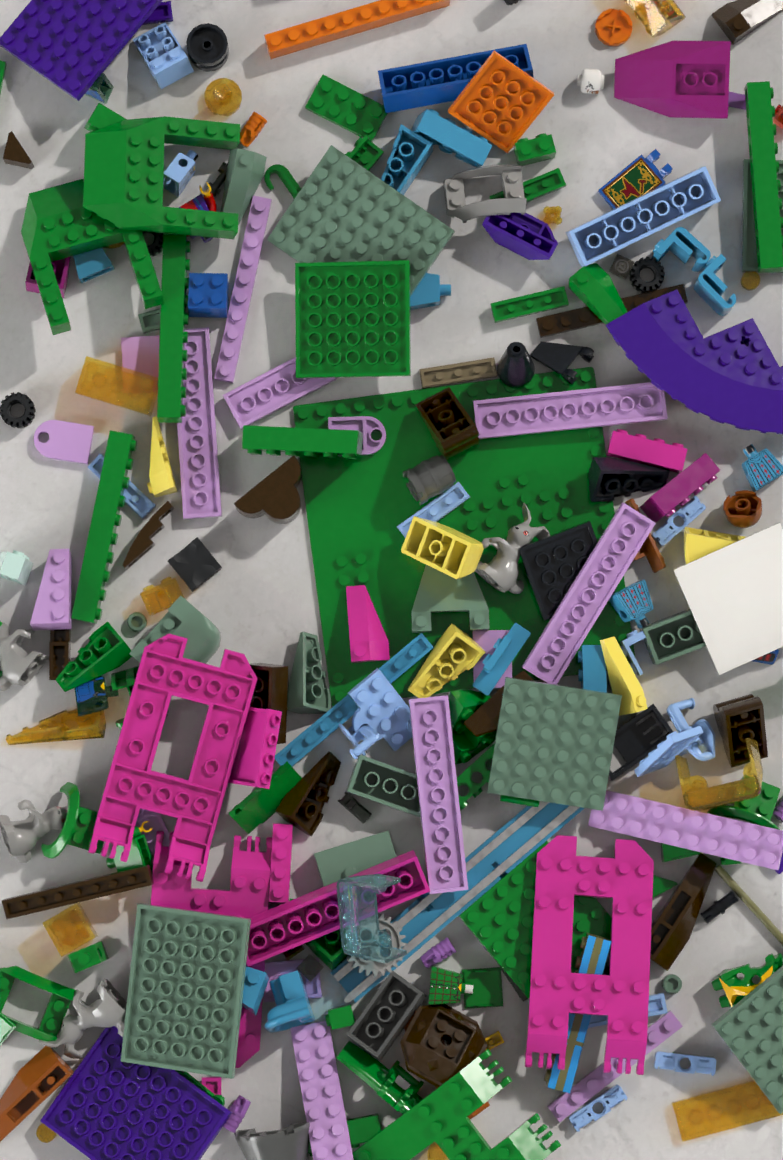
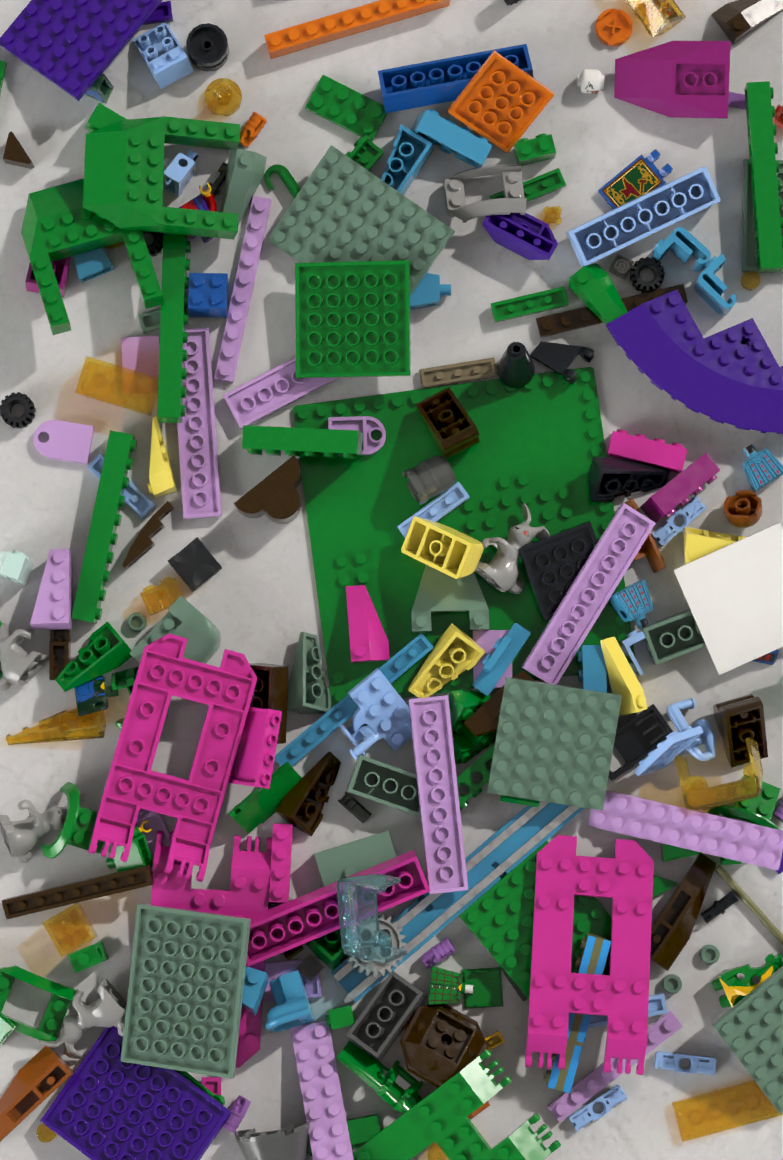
lavender plate [473,382,668,439] -> none
none -> sand green tile [699,945,720,964]

